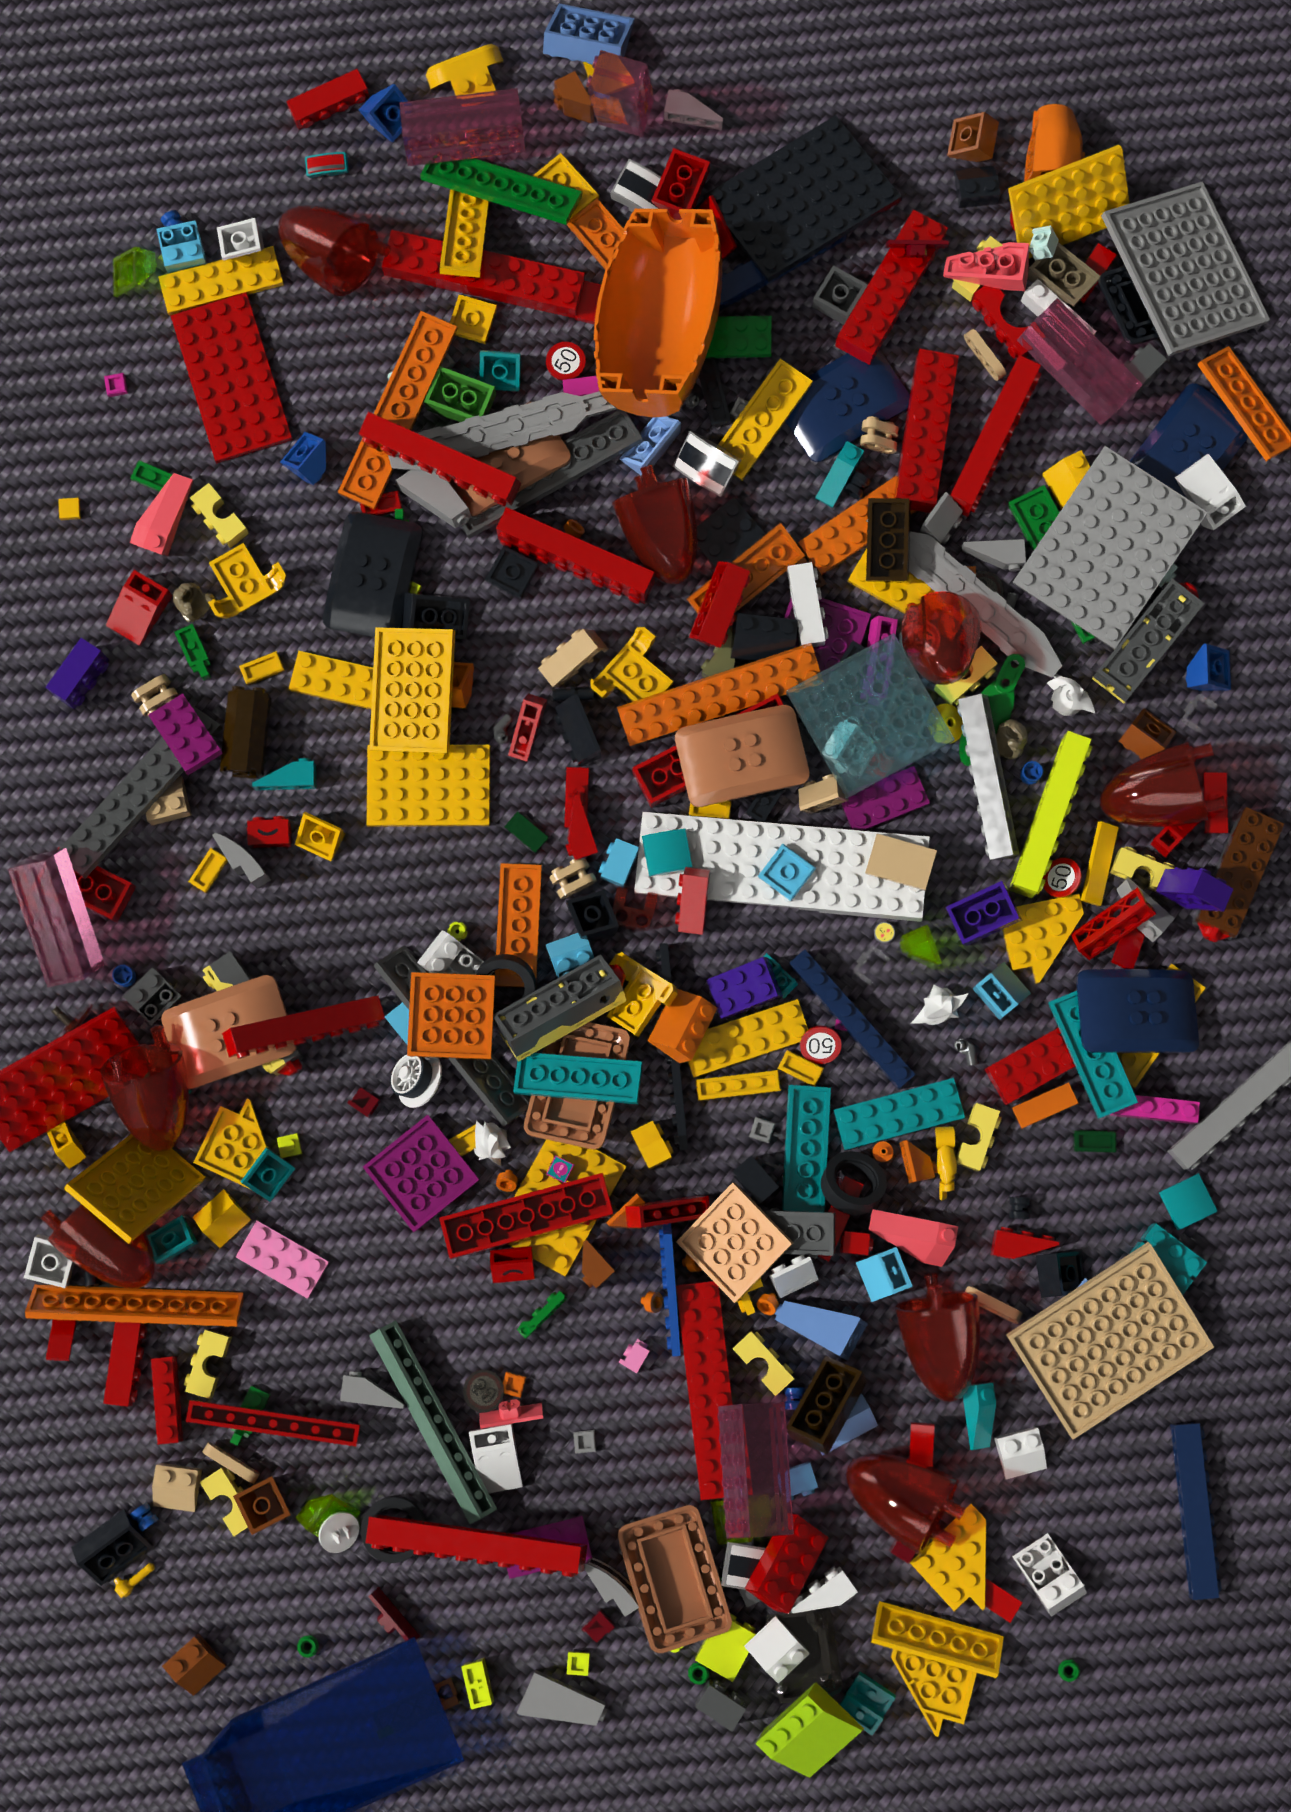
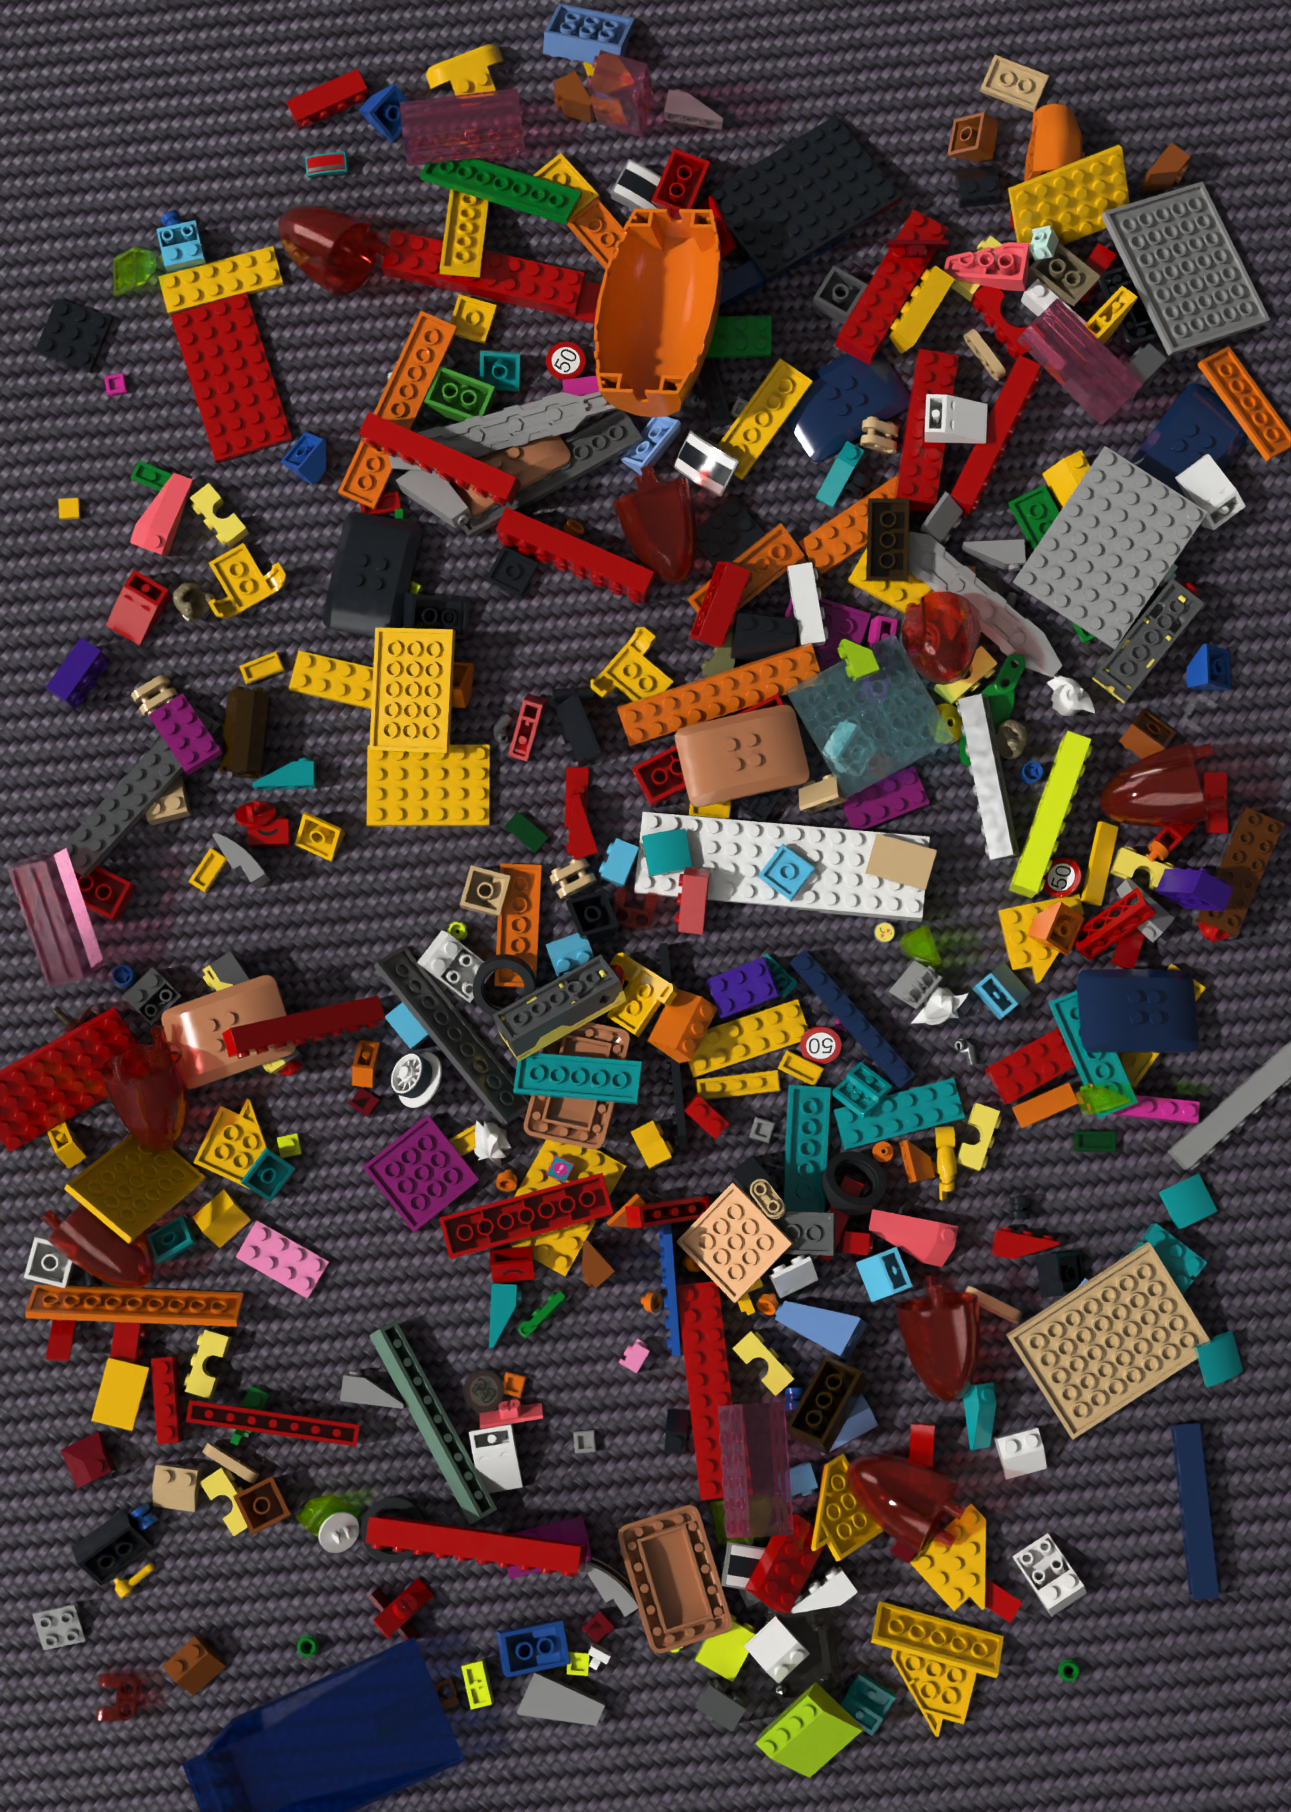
green hinge [174,624,211,681] -> none
white slope [217,218,264,261] -> none
orange plate [407,972,495,1060] -> none
tan wedge [538,629,609,688] -> none
green plate [688,1662,709,1685] -> none
clear piece [853,946,890,985] -> none
dark purple brick [946,881,1022,946] -> none
none -> light grey hinge [32,1603,86,1650]
none -> black plate [34,298,113,373]
none -> dark red slope [60,1431,117,1489]
none -> yellow tile [91,1358,150,1431]
none -> clear red piece [95,1673,141,1721]
none -> red piece [234,800,276,827]
none -> orange slope [352,1040,380,1088]
none -> red piece [372,1578,434,1639]
none -> tan slope [460,865,511,916]
none -> teal slope [489,1284,522,1348]
none -> blue slope [496,1620,570,1677]
none -> white tile [588,1642,612,1670]
none -> black slope [664,1409,689,1454]
none -> red brick [684,1092,729,1139]
none -> tan brick [750,1179,786,1220]
none -> yellow wing [811,1454,886,1561]
none -> teal slope [832,1062,892,1119]
none -> lime slope [838,639,880,683]
none -> yellow slope [889,265,955,354]
none -> light grey hinge [889,960,943,1009]
none -> white slope [925,394,988,444]
none -> tan tile [980,55,1049,112]
none -> orange slope [1027,901,1084,955]
none -> clear neon green slope [1075,1084,1131,1117]
none -> yellow slope [1082,286,1138,351]
none -> dark orange slope [1140,142,1191,191]
none -> orange tile [1147,840,1169,862]
none -> teal slope [1194,1331,1243,1388]

